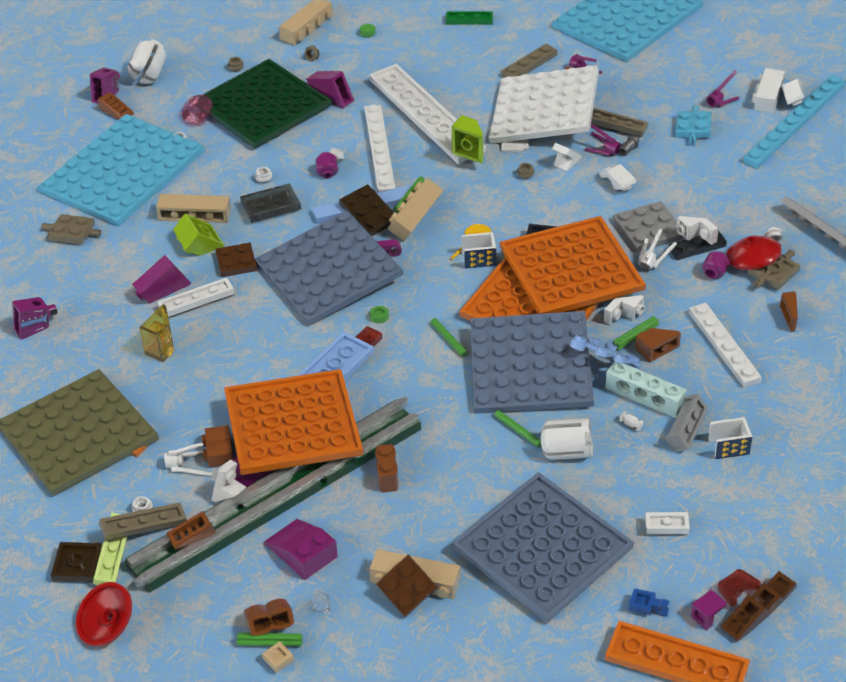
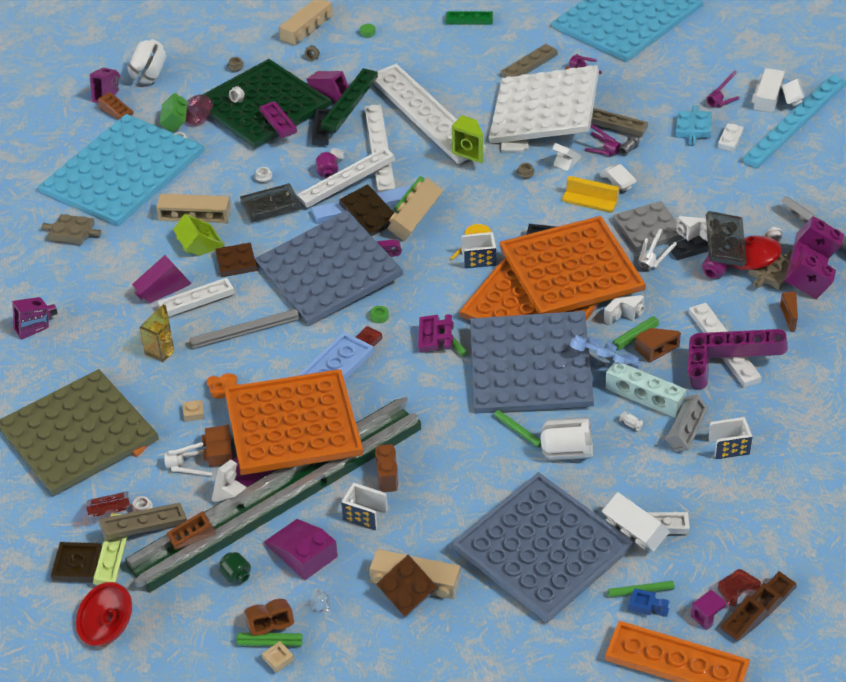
none -> clear red plate [86,491,130,517]
none -> bright green brick [160,92,187,133]
none -> tan plate [183,400,205,422]
none -> light grey axle [189,309,299,349]
none -> orange plate [207,373,240,399]
none -> dark green head [219,552,251,584]
none -> white plate [229,86,244,103]
none -> magenta plate [260,101,297,138]
none -> white plate [297,147,395,208]
none -> black plate [312,109,331,146]
none -> dark green plate [321,68,378,132]
none -> white piece [341,483,388,530]
none -> magenta plate [418,314,454,352]
none -> yellow panel [562,176,619,213]
none -> white brick [601,492,670,552]
none -> bright green bar [608,580,674,598]
none -> magenta beam [688,329,788,390]
none -> clear smoke plate [706,211,747,267]
none -> white plate [718,123,744,152]
none -> magenta plate [785,216,844,299]

